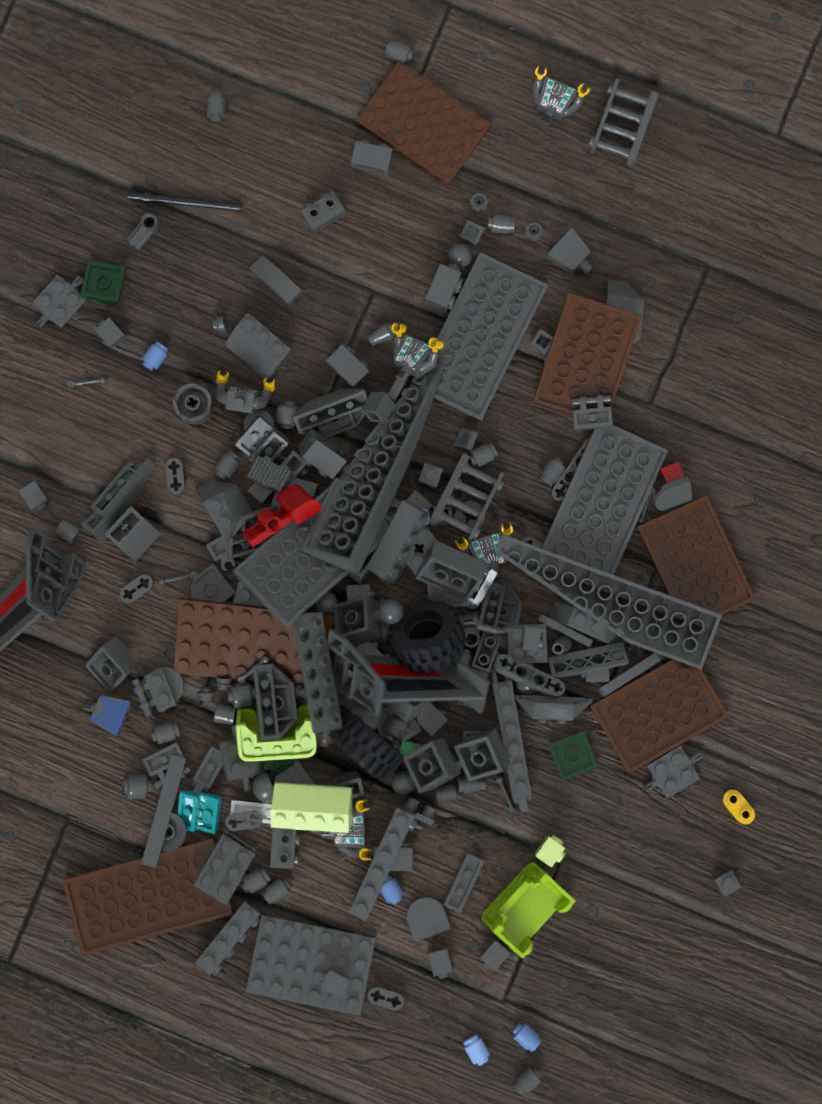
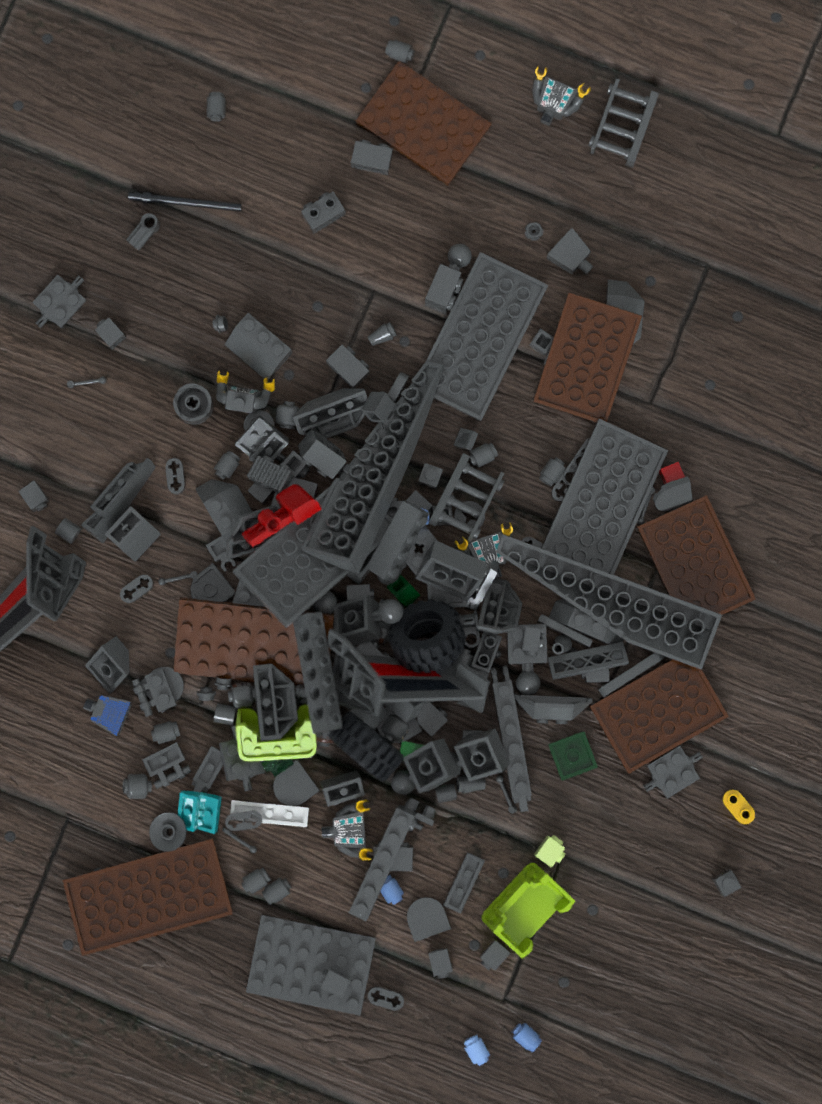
dark green plate [81,260,126,304] -> none
medium blue brick [142,341,168,371] -> none
dark grey sticker [142,755,186,868] -> none
dark grey plate [192,834,255,905] -> none
dark grey brick [195,900,261,975] -> none
dark grey hinge [238,656,269,683] -> none
dark grey slope [249,255,302,306] -> none
dark grey hair [252,772,274,803] -> none
dark grey brick [270,828,300,869] -> none
yellowish green slope [271,782,352,833] -> none
torso [392,323,444,382] -> none
dark grey plate [459,220,485,246] -> none
dark grey plate [470,193,488,211] -> none
dark grey brick [487,213,515,234] -> none
dark grey beam [494,654,565,699] -> none
dark grey brick [513,1067,542,1096] -> none
dark grey plate [572,394,613,431] -> none
none -> dark green brick [387,574,420,608]

